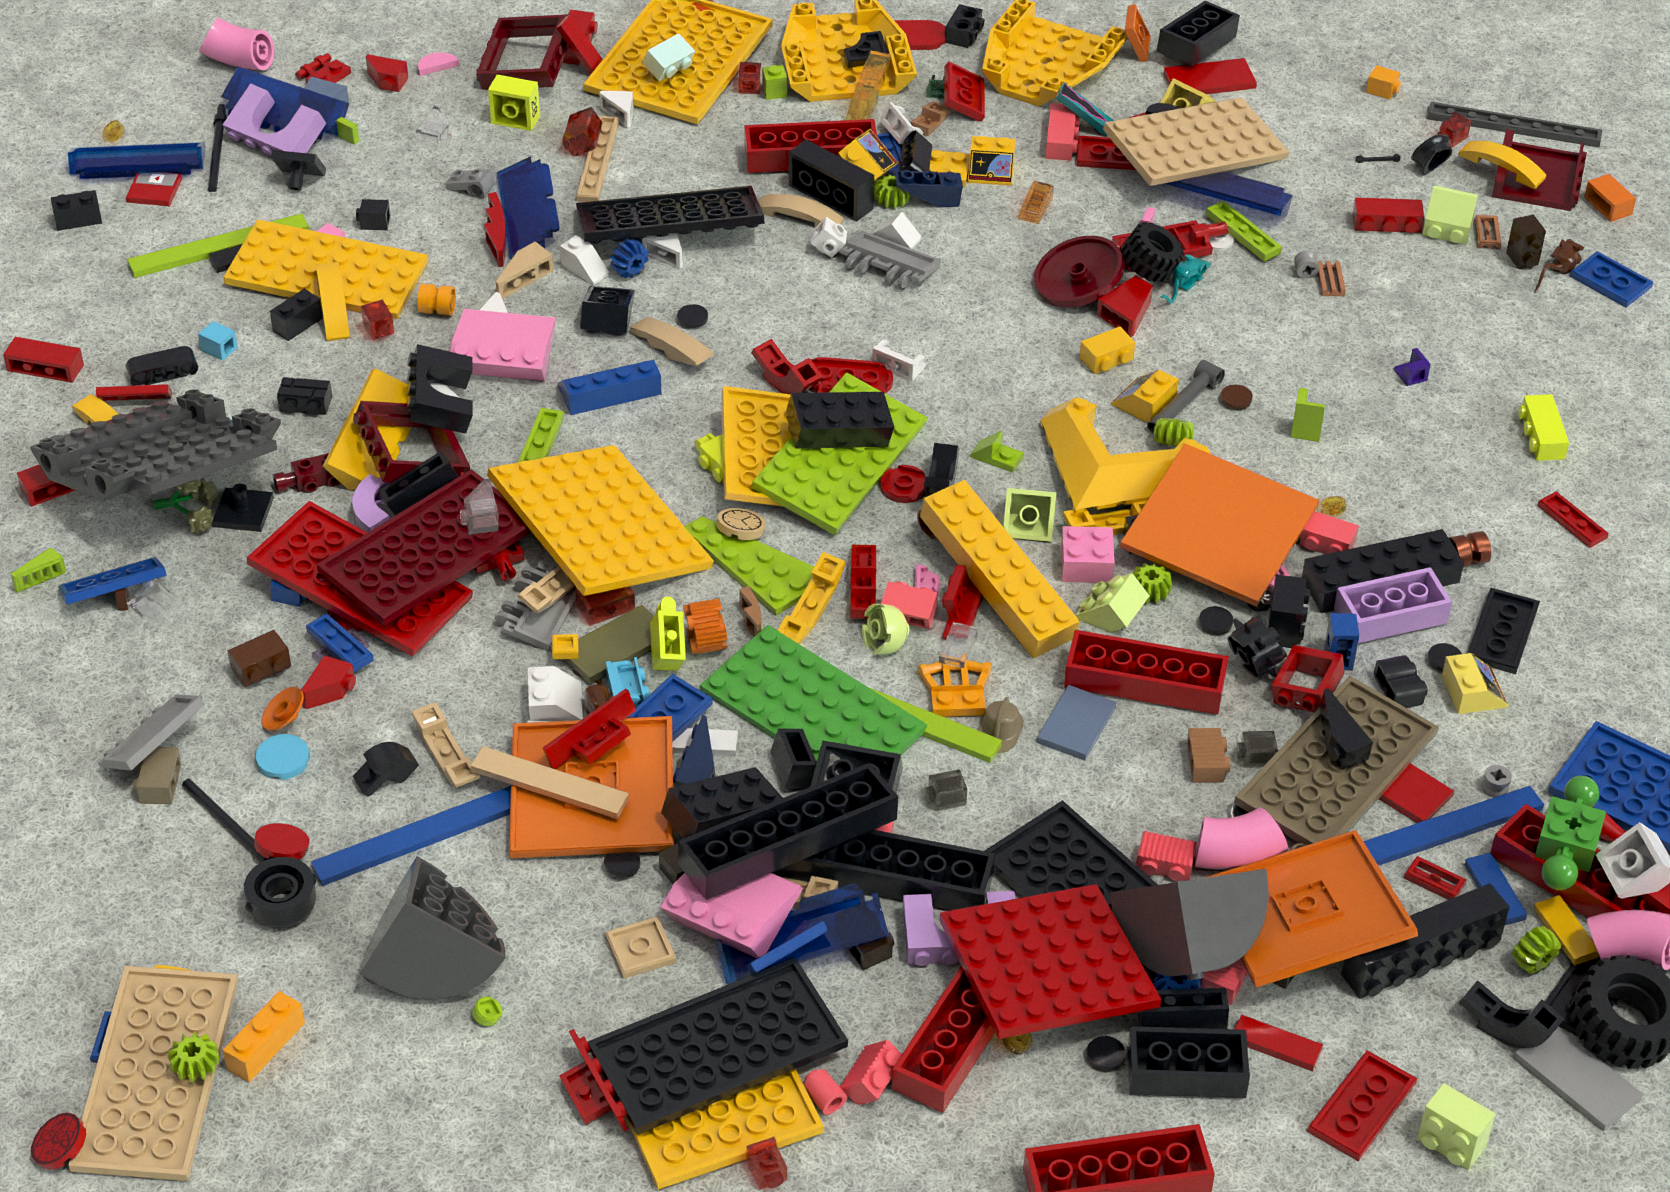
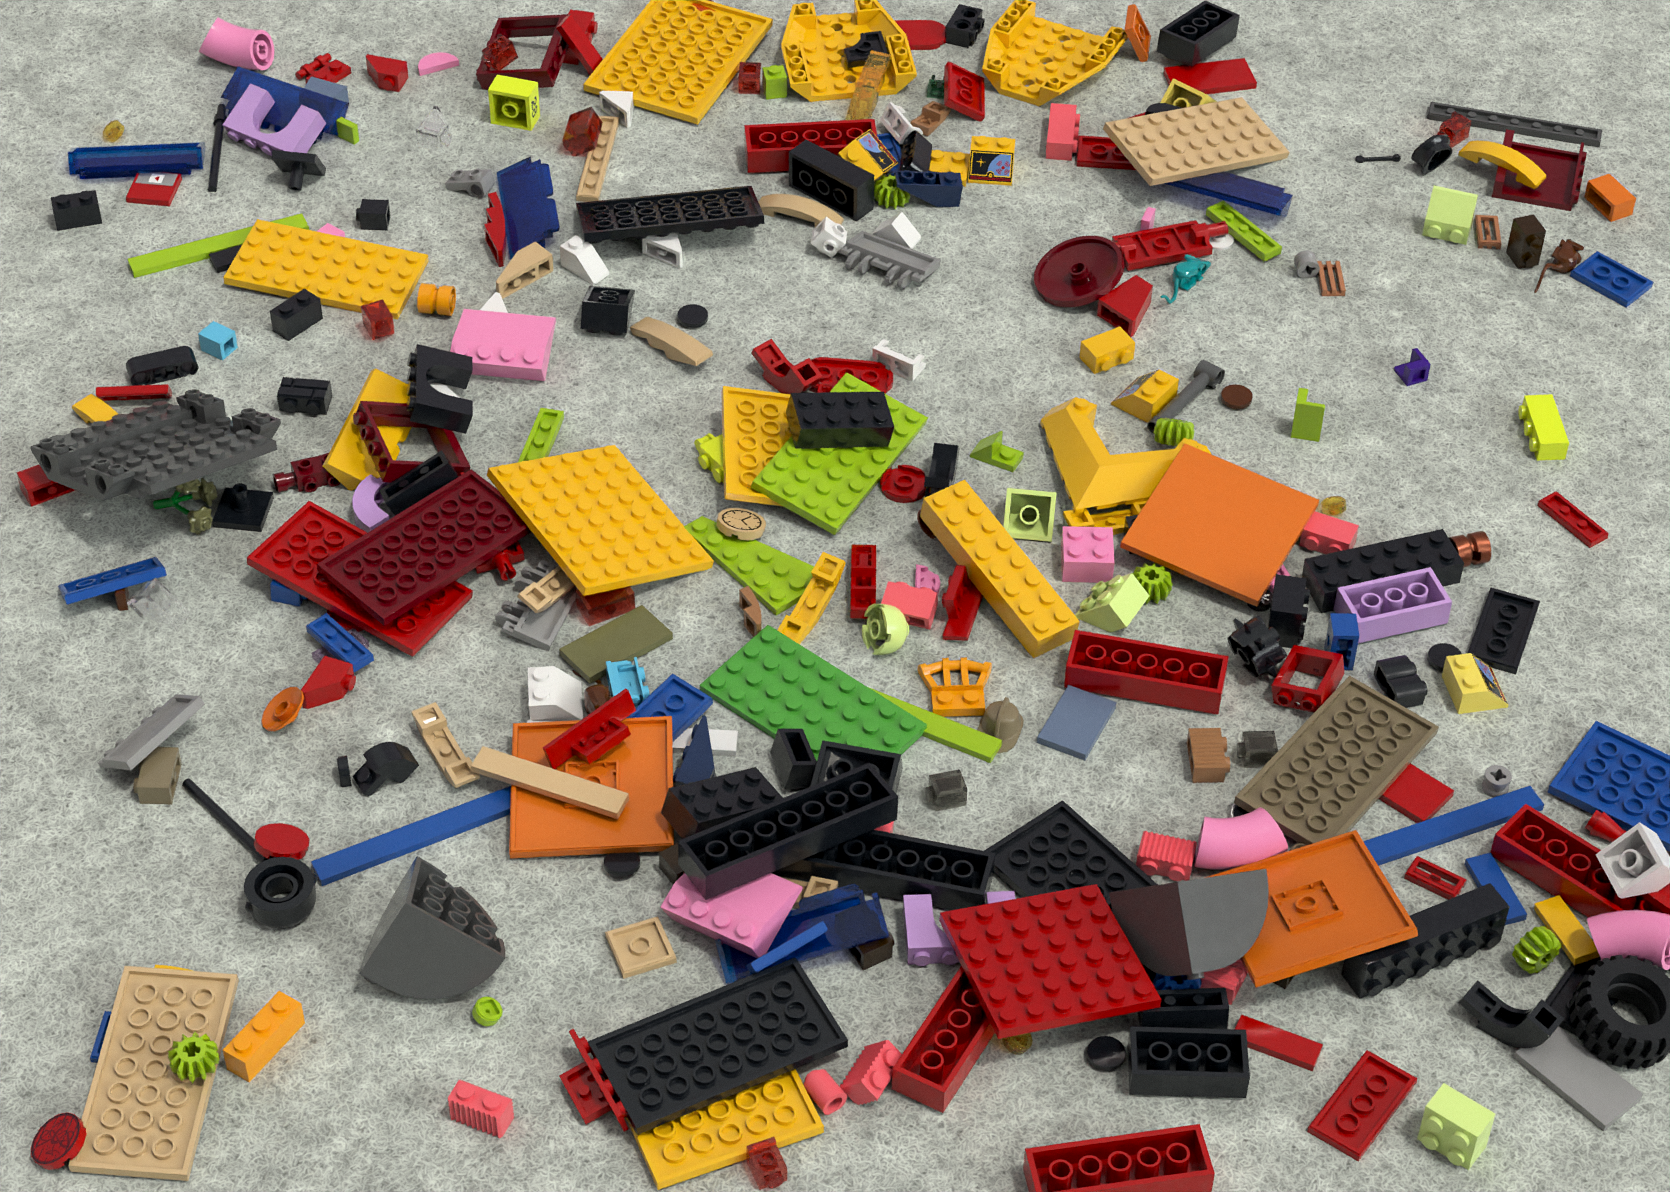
red brick [3,336,84,383] -> none
lime slope [11,547,66,593] -> none
reddish brown brick [227,630,291,687] -> none
medium azure tile [255,734,310,779] -> none
yellow slope [316,262,350,341] -> none
clear slope [460,478,499,535] -> none
yellow tile [552,634,579,659] -> none
blue slope [557,359,662,415] -> none
blue gear [610,239,649,278] -> none
light aqua brick [643,34,695,81] -> none
neon yellow brick [650,597,686,671] -> none
orange brick [683,599,727,654] -> none
clear tile [939,622,978,668] -> none
clear orange slope [1018,181,1054,224] -> none
teal tile [1056,83,1114,136] -> none
black tyre [1121,222,1184,283] -> none
black piece [1199,606,1233,634] -> none
black slope [1320,688,1373,770] -> none
red brick [1352,197,1424,233] -> none
light orange brick [1366,65,1401,100] -> none
bright green brick [1535,776,1606,890] -> none
none -> black tile [337,755,352,788]
none -> coral brick [448,1080,515,1138]
none -> clear red brick [482,34,518,70]

